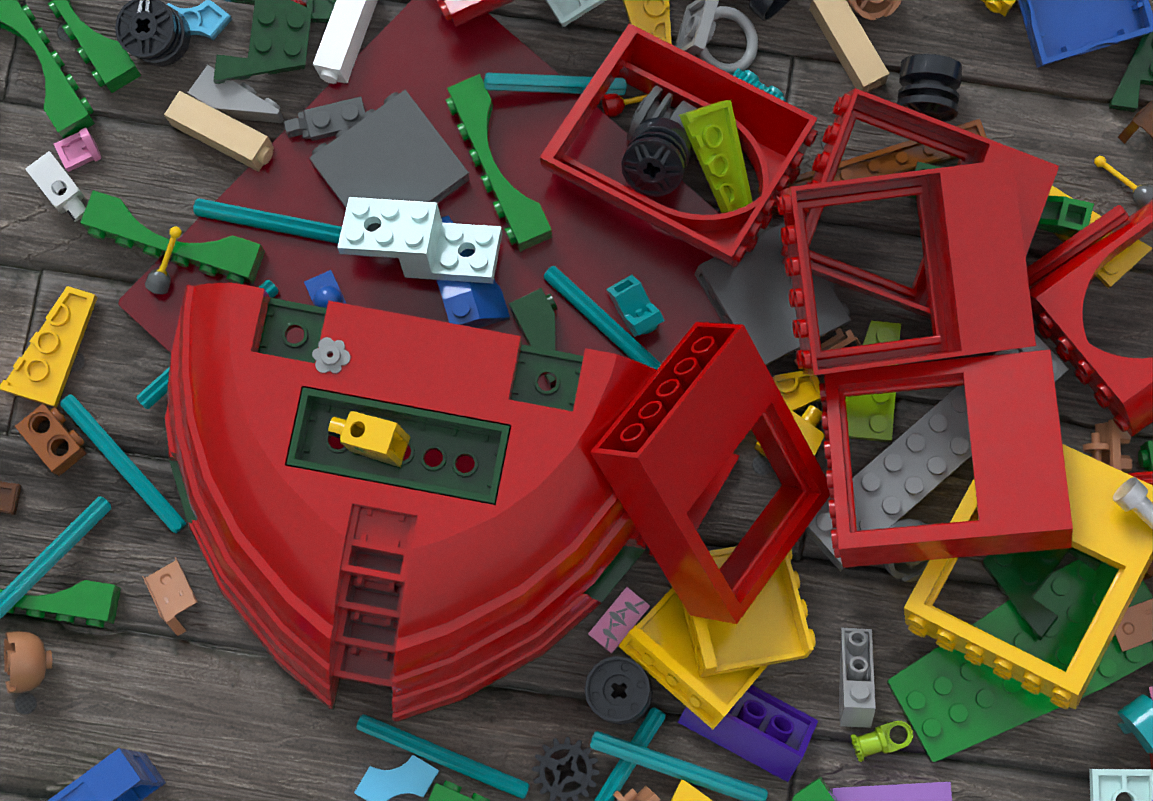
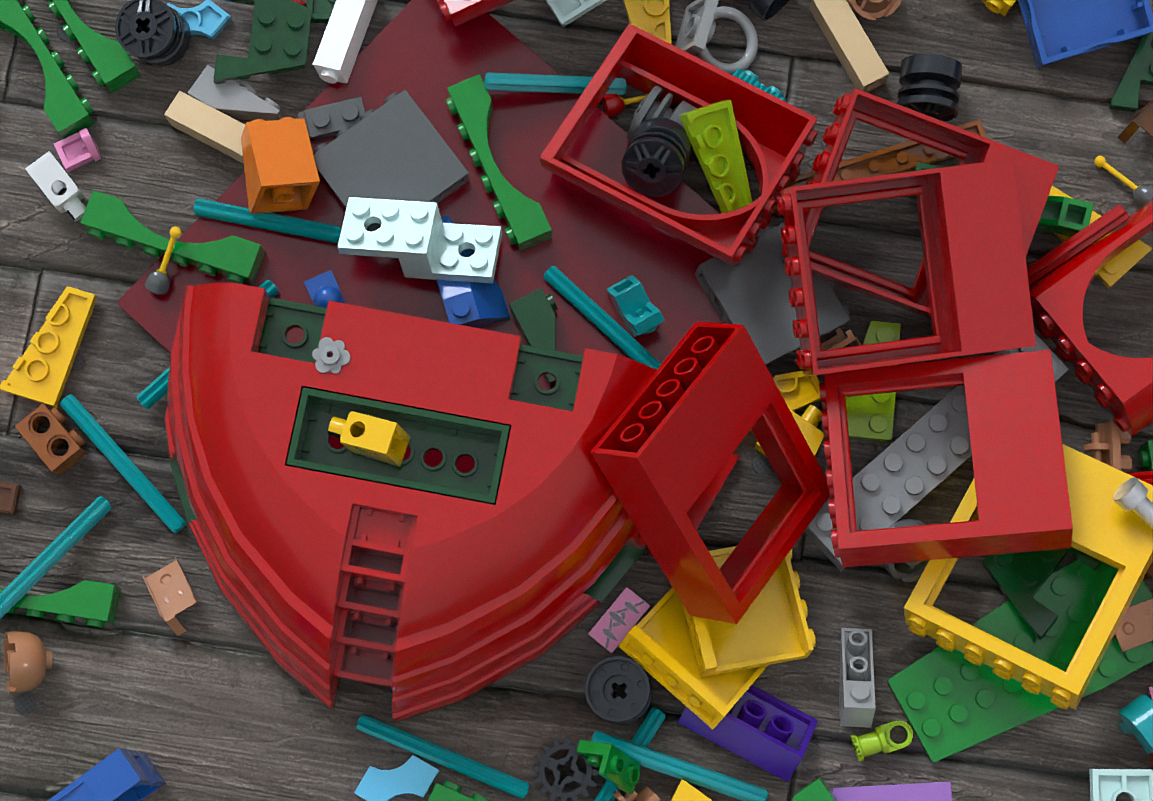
none -> orange slope [241,117,320,214]
none -> green bracket [576,740,641,794]

